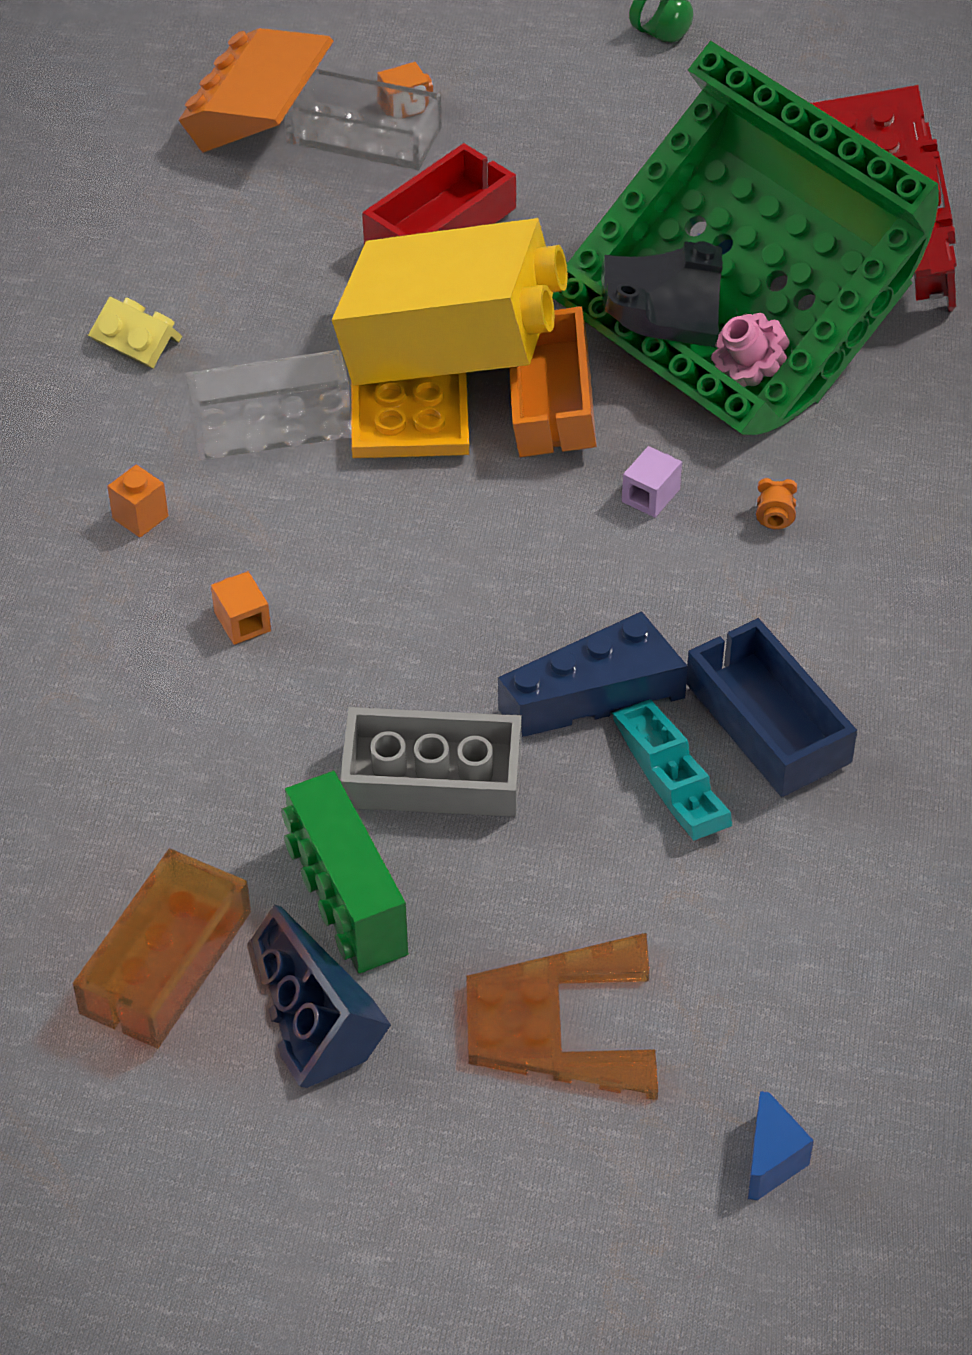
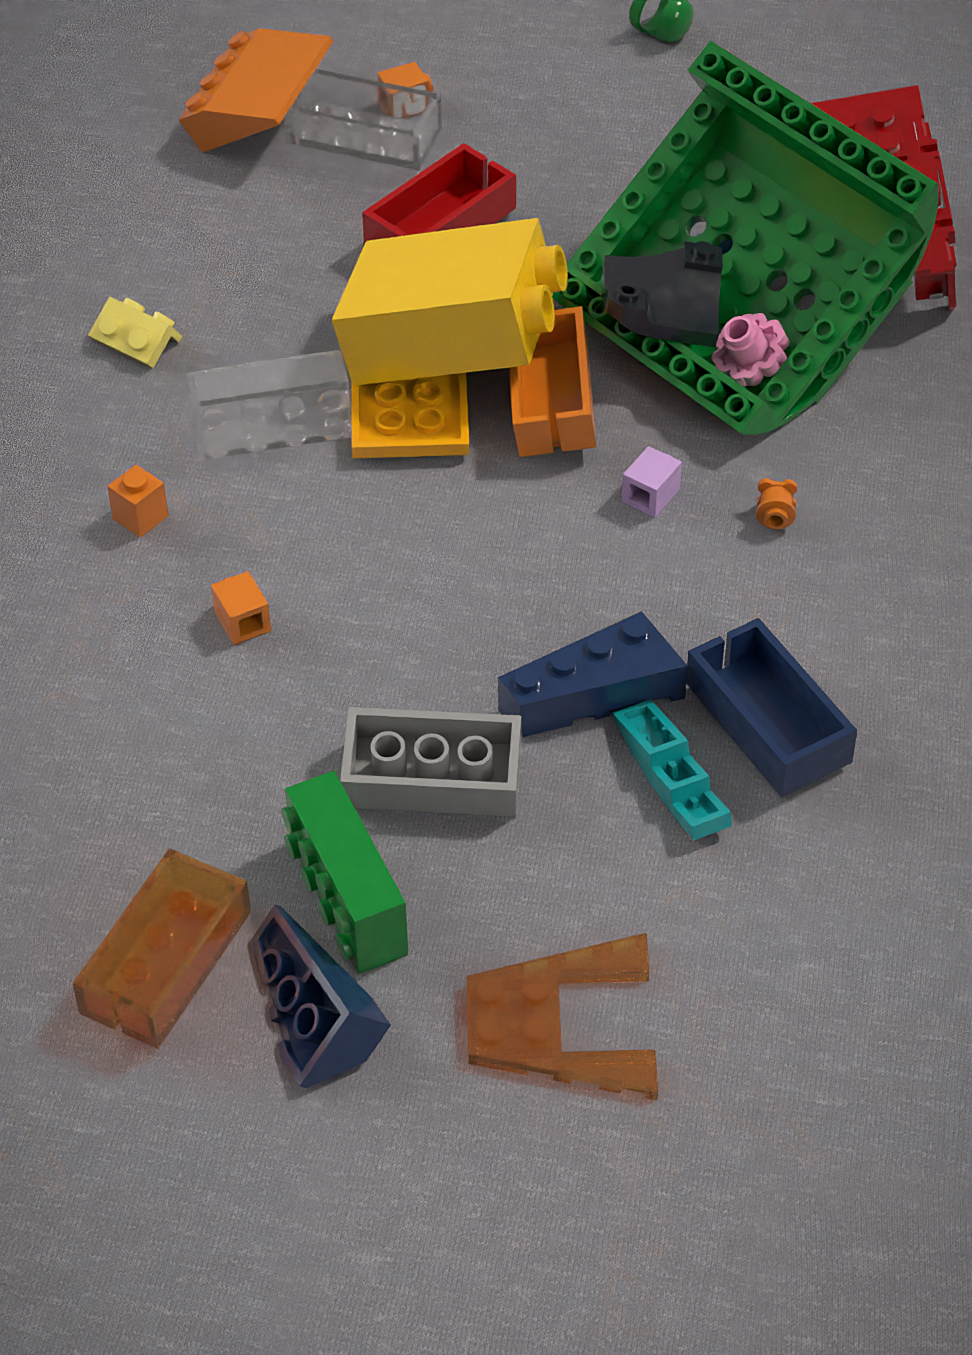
blue slope [748,1091,814,1200] -> none

